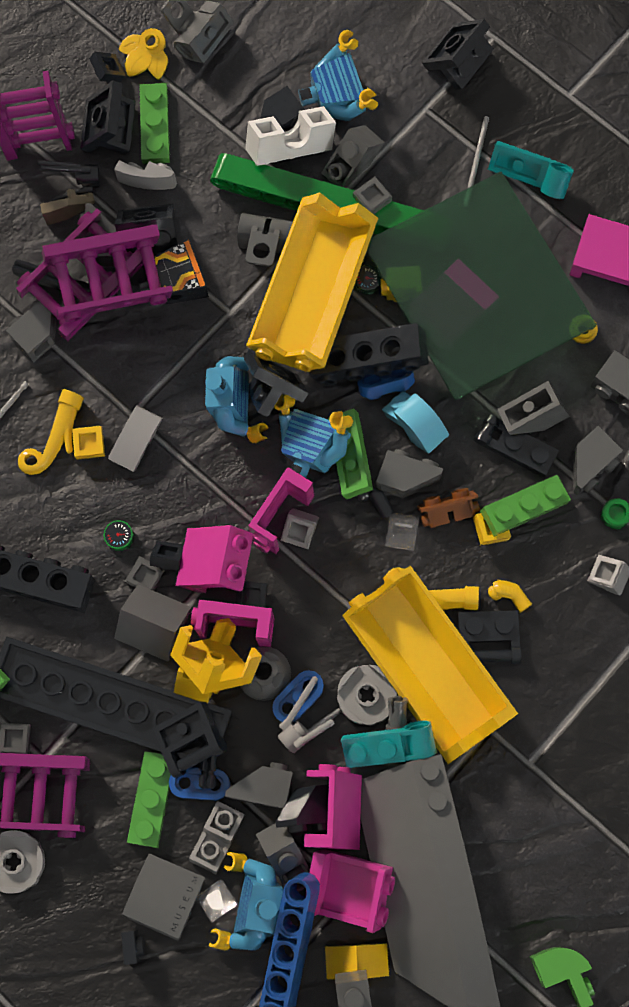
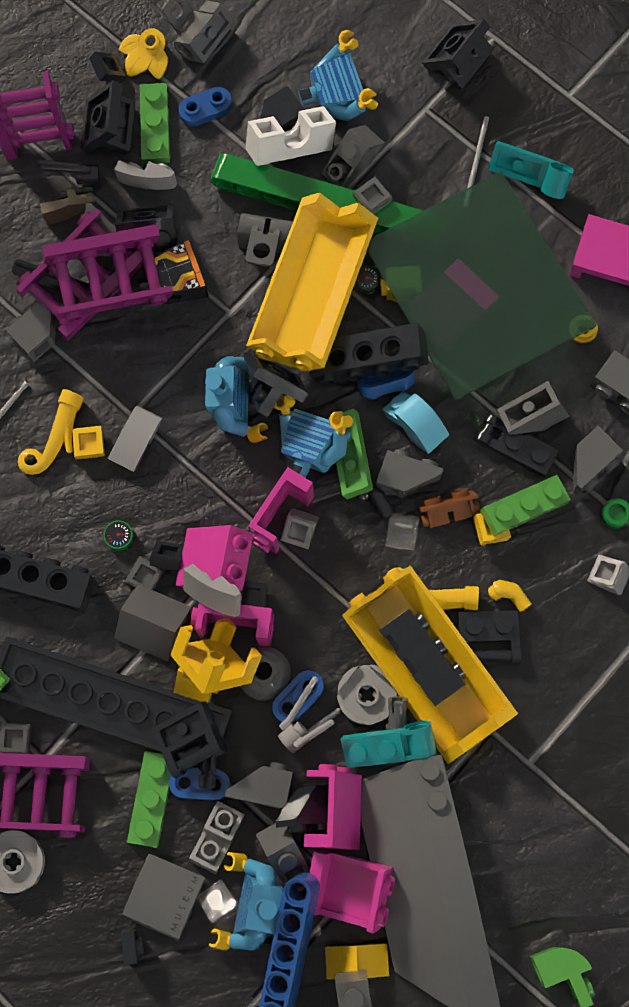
none -> blue plate [179,87,232,127]
none -> light grey slope [183,564,242,617]
none -> black wedge [379,609,466,706]

